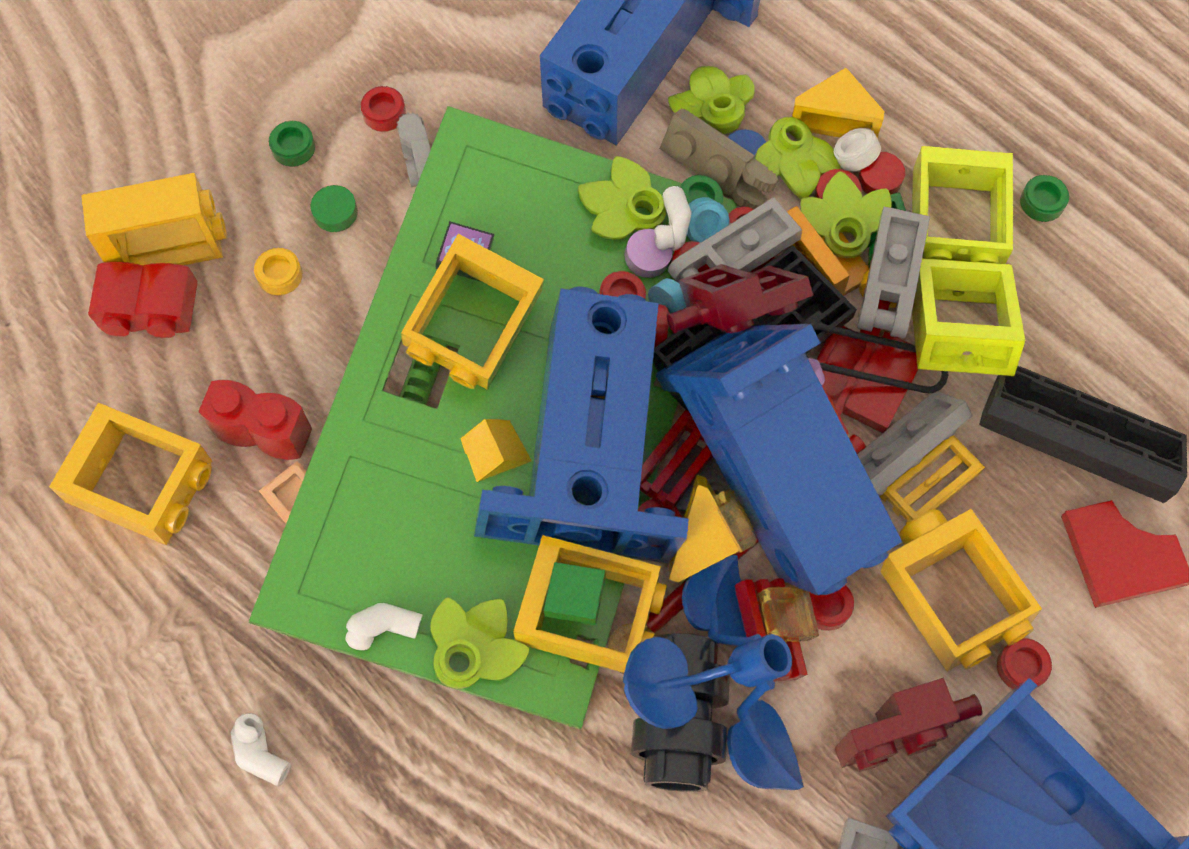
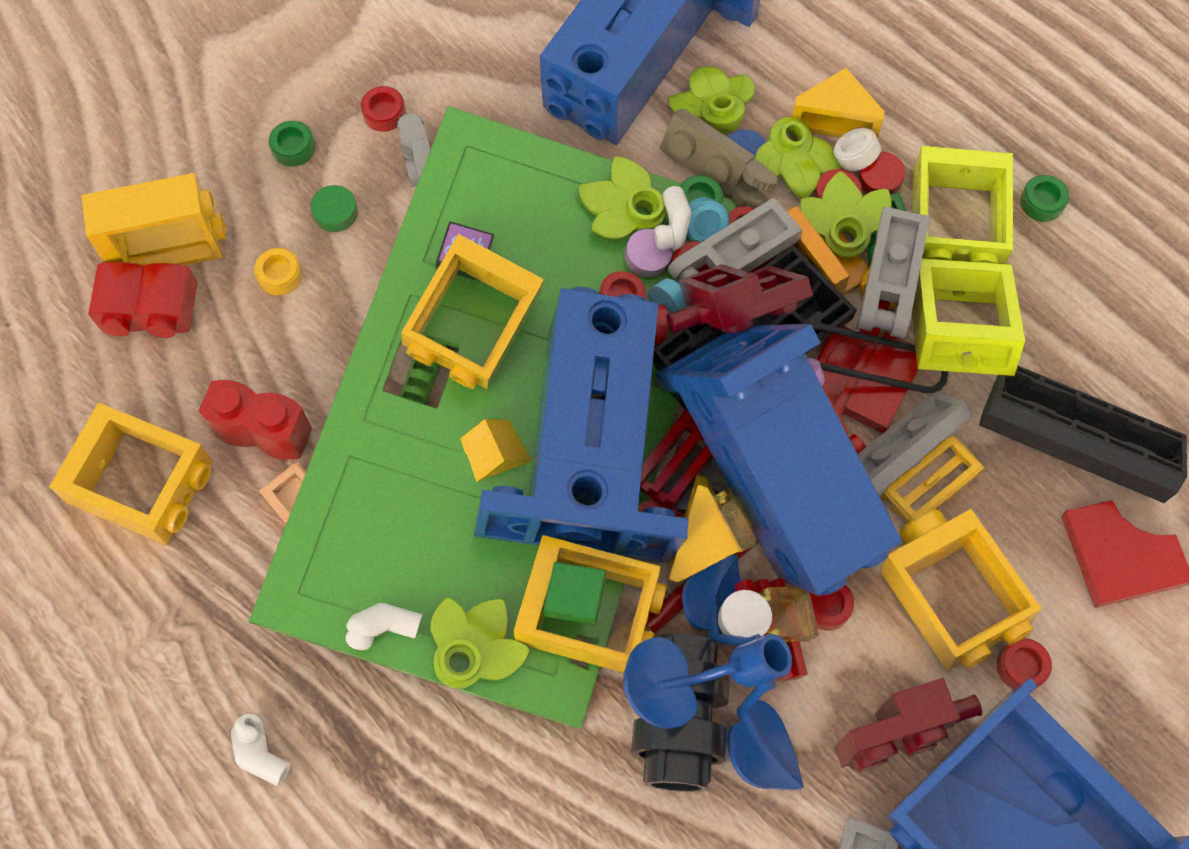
none -> white tile [718,590,772,637]

